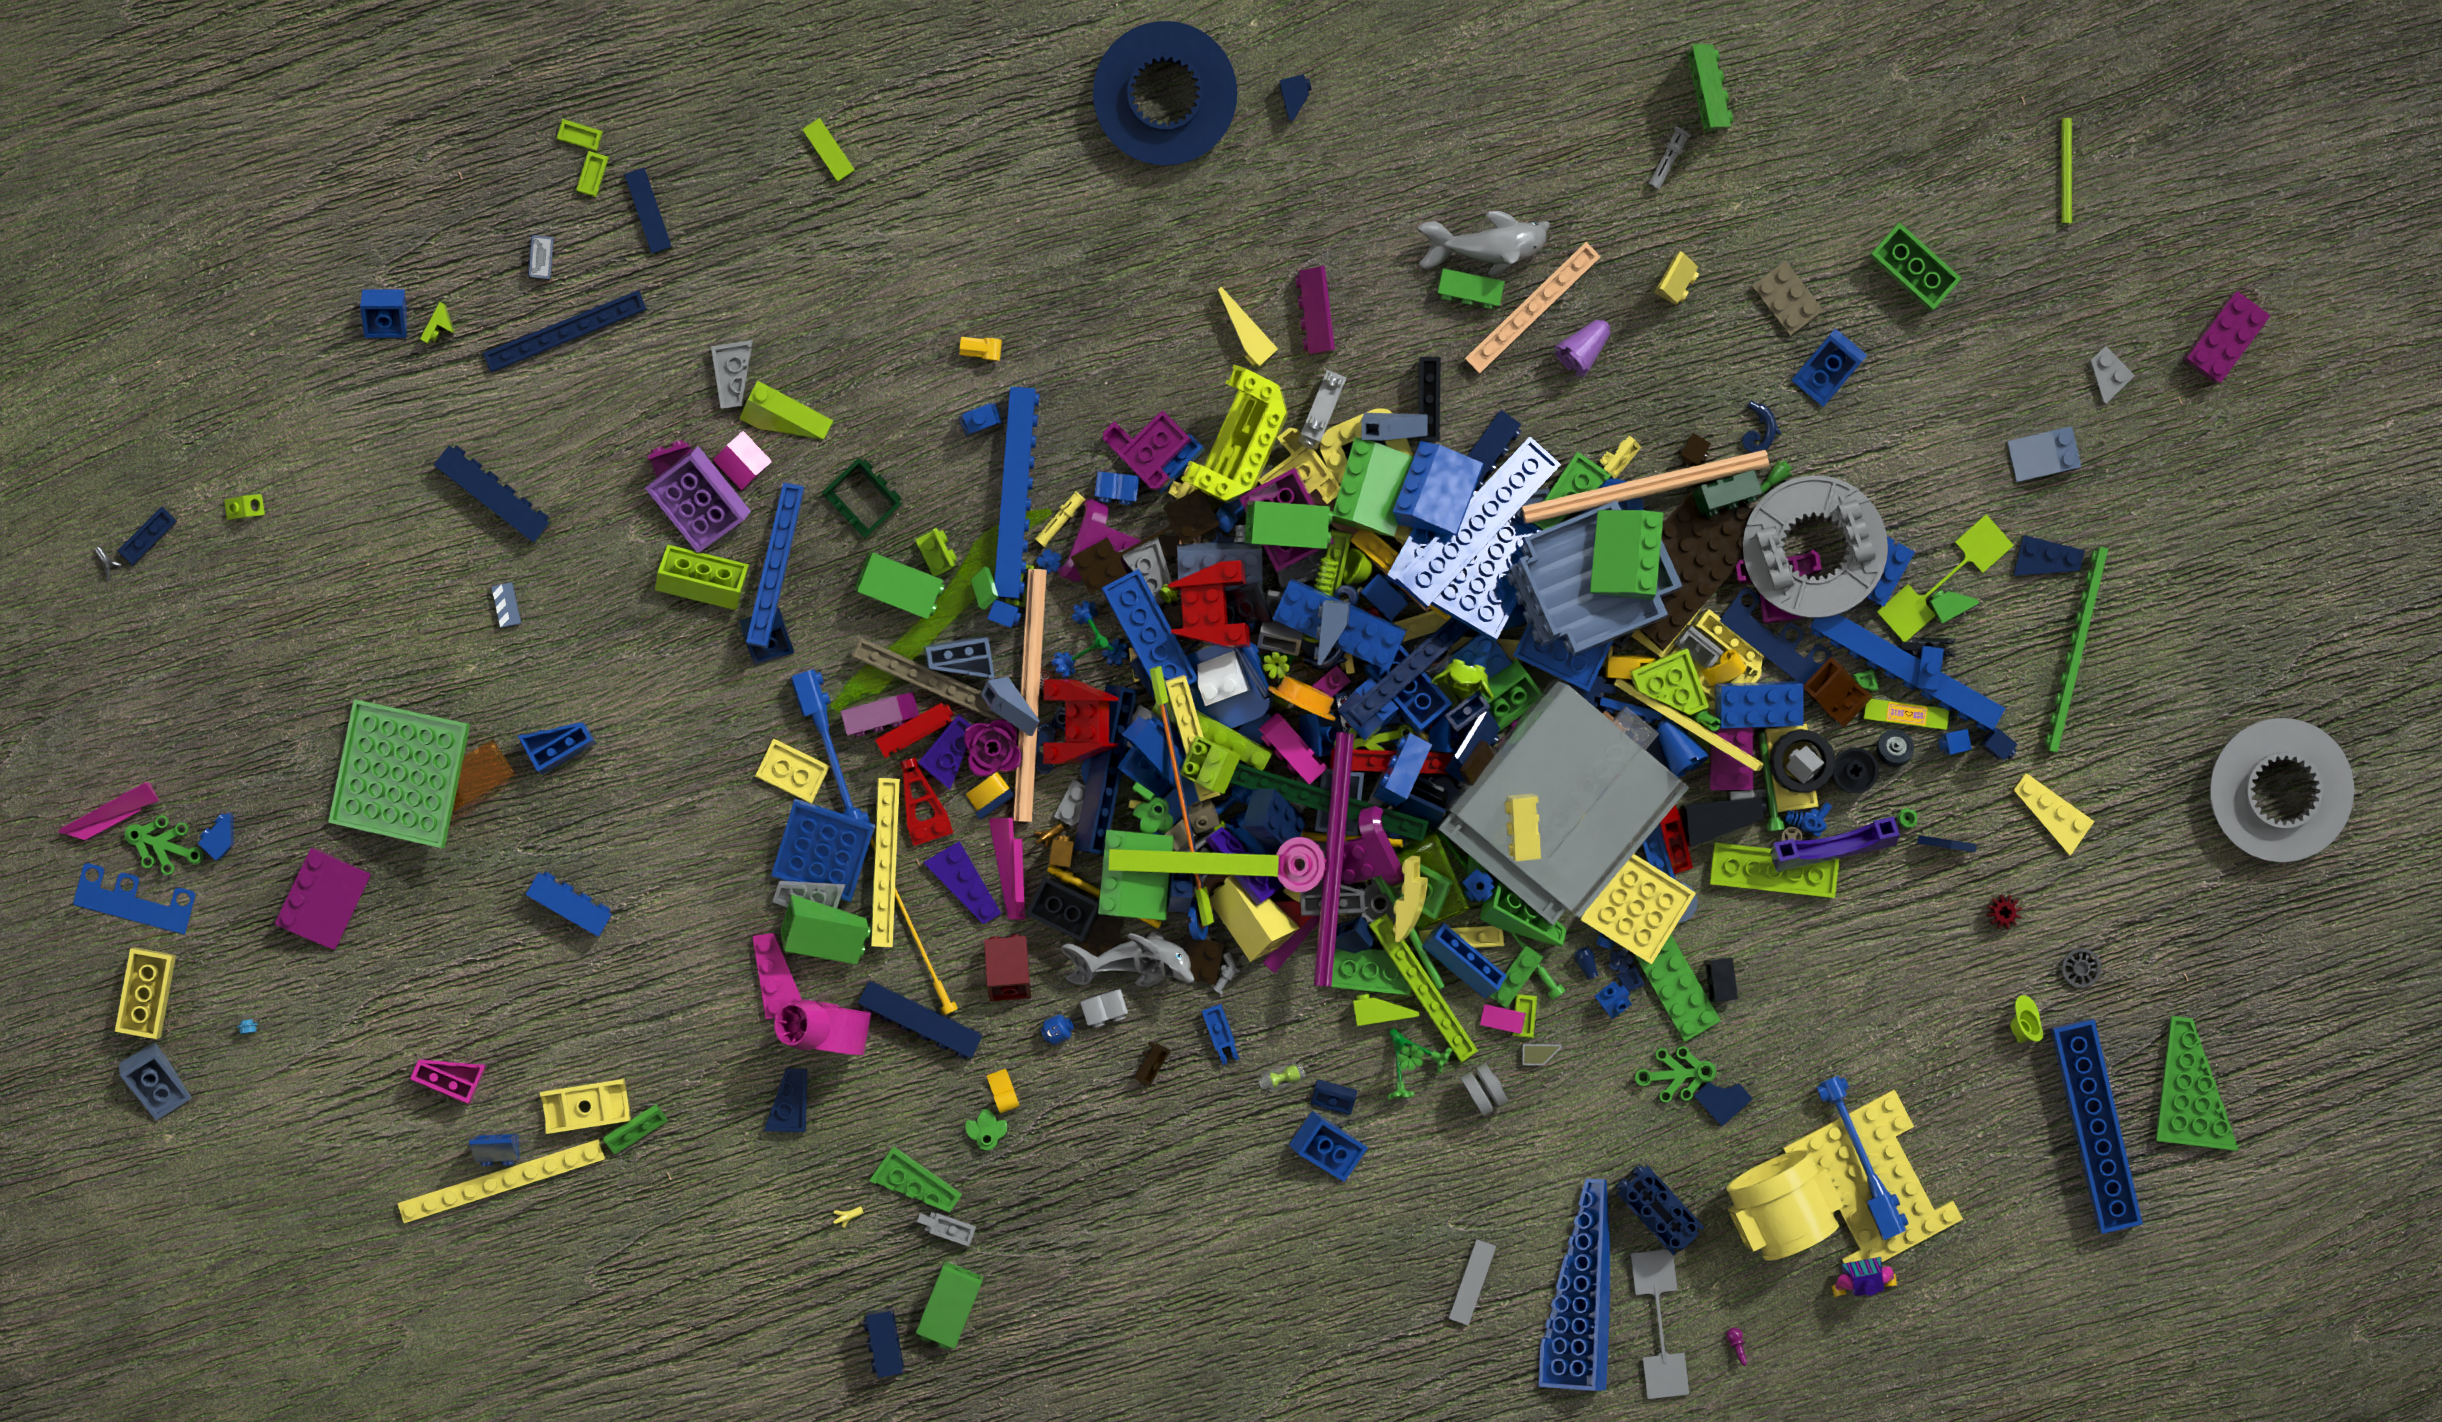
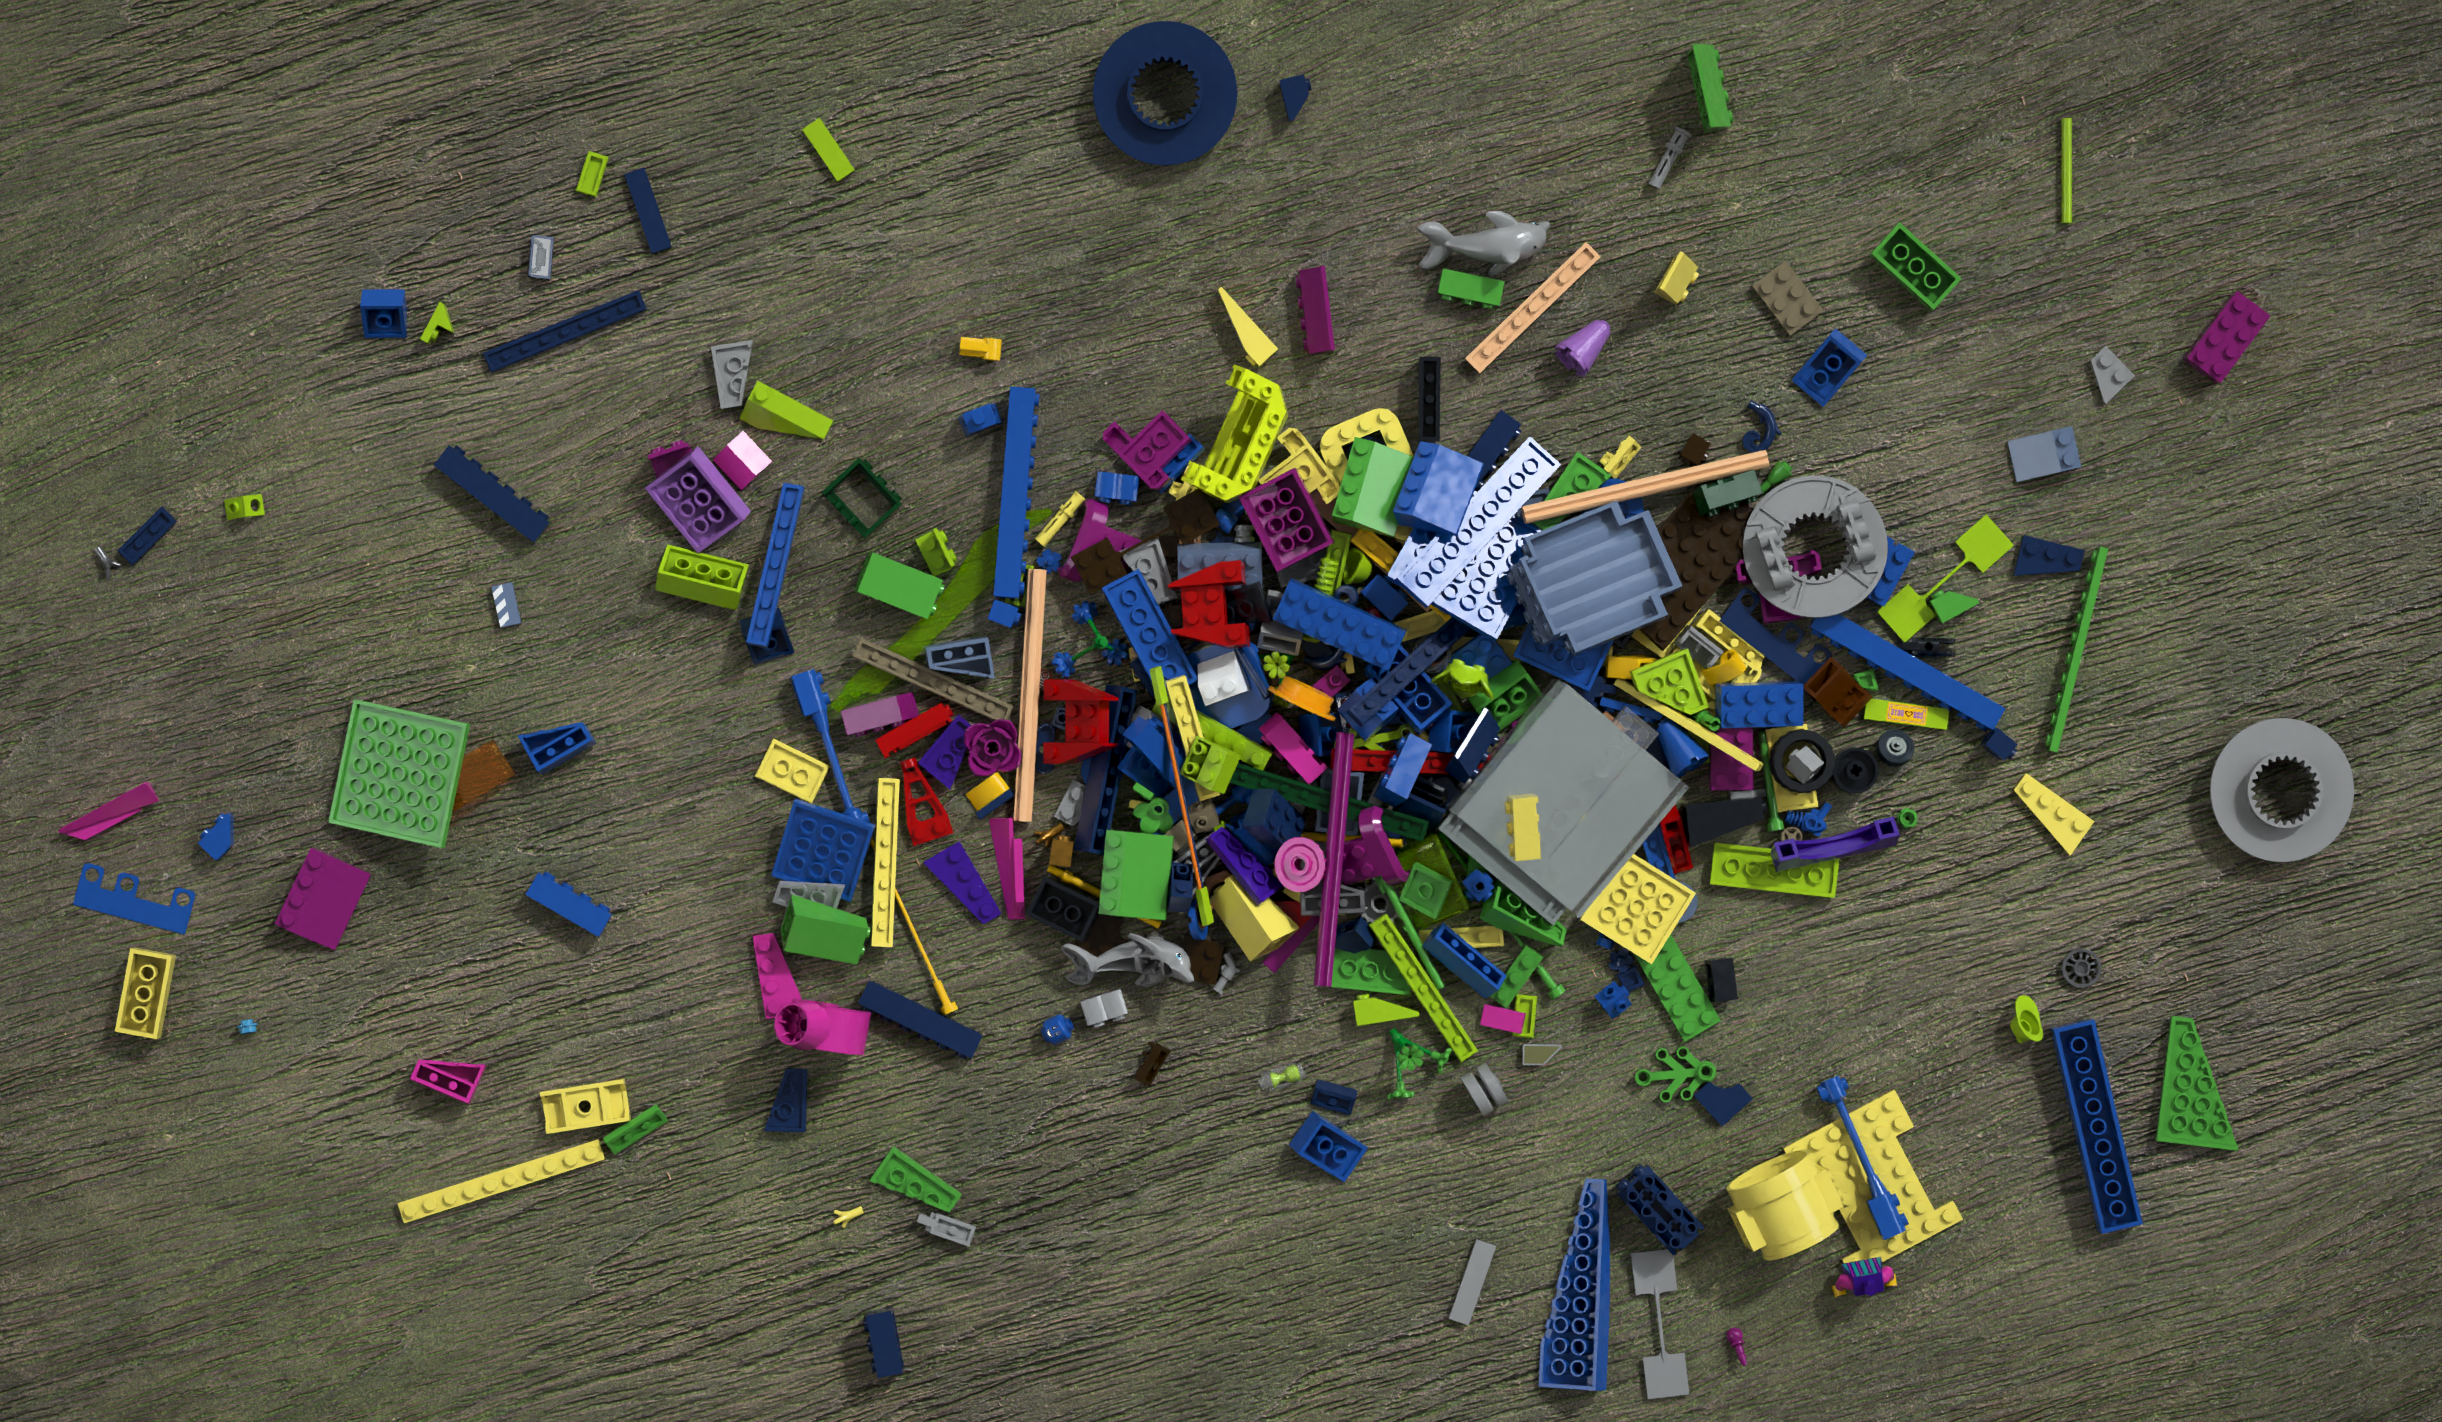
sand blue slope [119,1042,191,1120] -> none
bright green plant [125,815,205,875] -> none
slope [469,1134,520,1166] -> none
lime tile [556,119,603,152] -> none
bright green slope [916,1261,984,1350] -> none
bright green plate [965,1109,1007,1151] -> none
bright green tile [971,566,998,610] -> none
sand blue slope [981,677,1040,736] -> none
dark red slope [984,935,1031,1002] -> none
yellow panel [987,1069,1020,1114] -> none
lime tile [1109,849,1279,876] -> none
lime plate [1159,584,1178,603] -> none
blue hinge [1202,1004,1239,1065] -> none
bright green slope [1244,501,1333,549] -> none
light grey brick [1298,370,1346,449] -> none
sand blue slope [1314,600,1350,665] -> none
sand blue slope [1361,413,1428,440] -> none
light yellow slope [1393,856,1428,942] -> none
dark blue slope [1444,690,1491,732] -> none
dark brown tile [1459,740,1494,786] -> none
dark blue cone [1574,947,1599,980] -> none
bright green slope [1590,510,1664,600] -> none
blue tile [1916,646,1944,690] -> none
dark blue tile [1917,835,1977,852] -> none
blue slope [1938,729,1972,755] -> none
dark red gear [1986,894,2022,930] -> none

